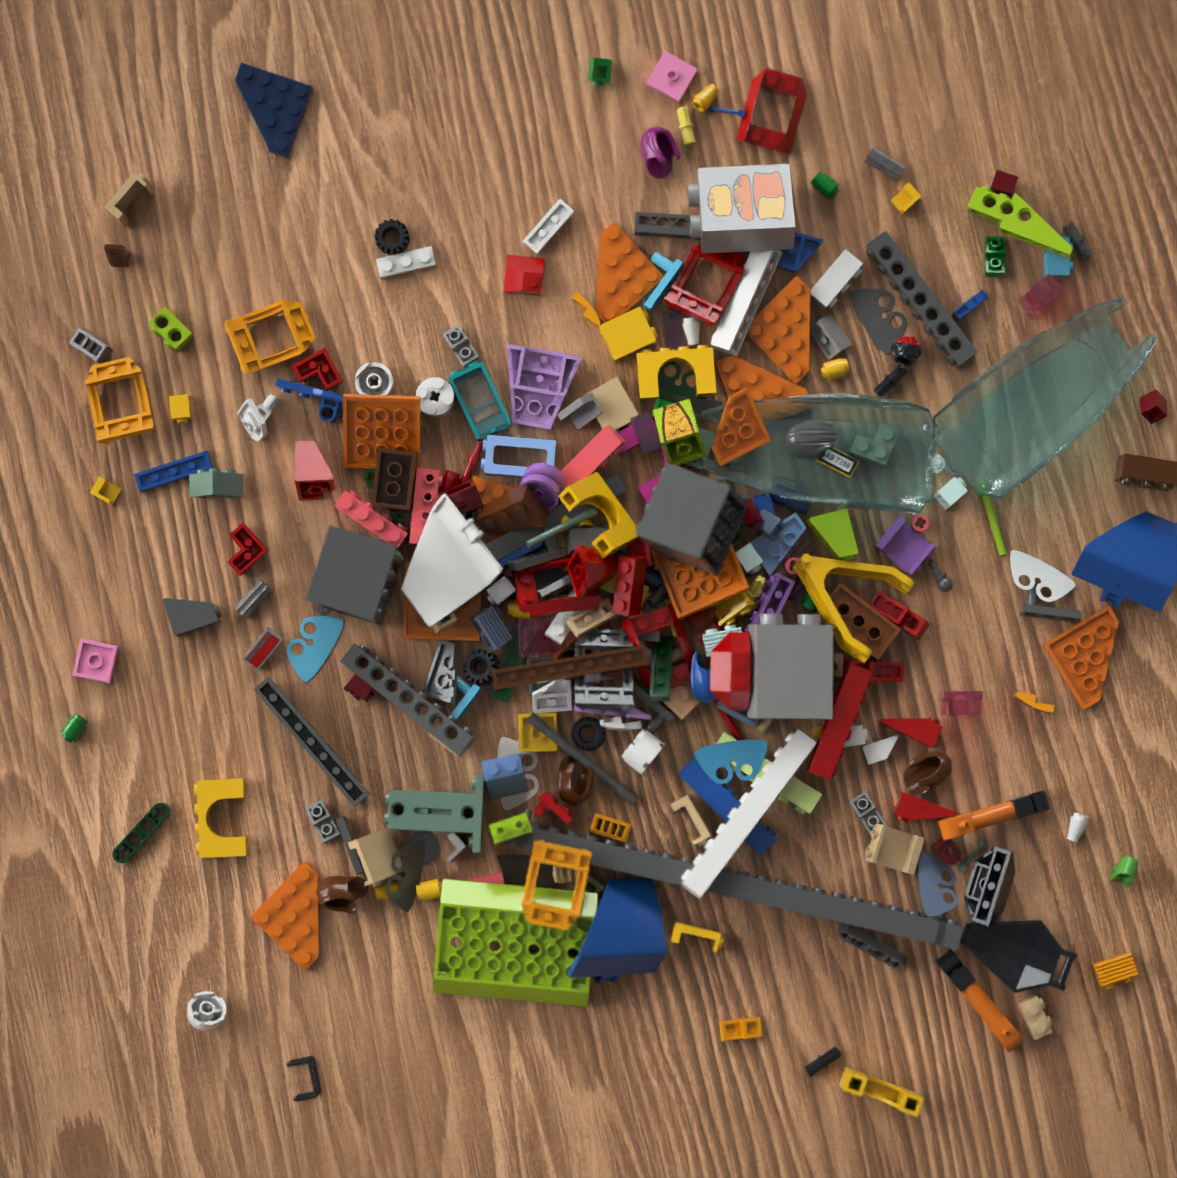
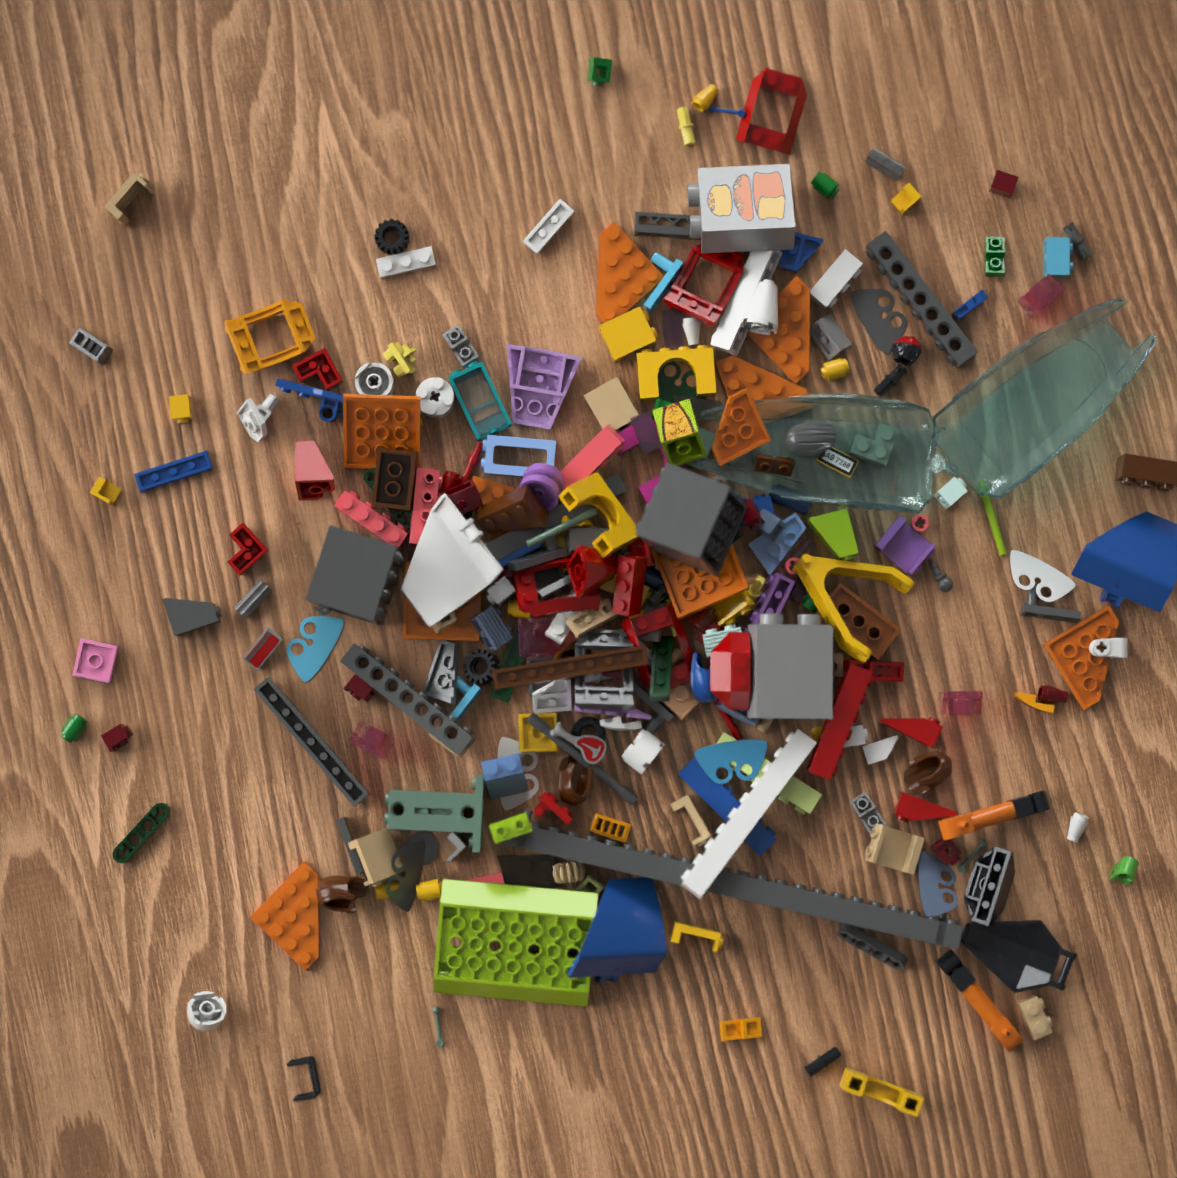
light orange wedge [85,357,154,445] -> none
reddish brown slope [104,244,130,267] -> none
lime brick [149,307,194,352] -> none
sand green brick [189,468,243,499] -> none
yellow arch [194,778,248,858] -> none
dark blue plate [235,62,313,158] -> none
light grey slope [305,799,341,844] -> none
red slope [504,255,545,296] -> none
light orange wedge [521,840,592,930] -> none
light grey panel [557,393,603,429] -> none
light orange slope [572,292,601,329] -> none
magenta hair [640,127,680,179] -> none
bright pink plate [646,51,698,103] -> none
light aqua brick [735,543,763,575] -> none
red slope [869,590,930,640] -> none
lime brick [967,186,1074,260] -> none
light orange brick [1092,952,1139,989] -> none
dark red panel [1140,390,1168,424] -> none
none -> dark red brick [101,724,133,752]
none -> clear pink panel [348,721,395,759]
none -> light yellow hips [383,342,417,377]
none -> sand green hinge [432,1006,444,1047]
none -> light grey piece [550,722,607,765]
none -> white cone [740,279,778,335]
none -> reddish brown hinge [754,453,796,477]
none -> dark red cone [1037,684,1068,703]
none -> white piece [1089,638,1128,658]

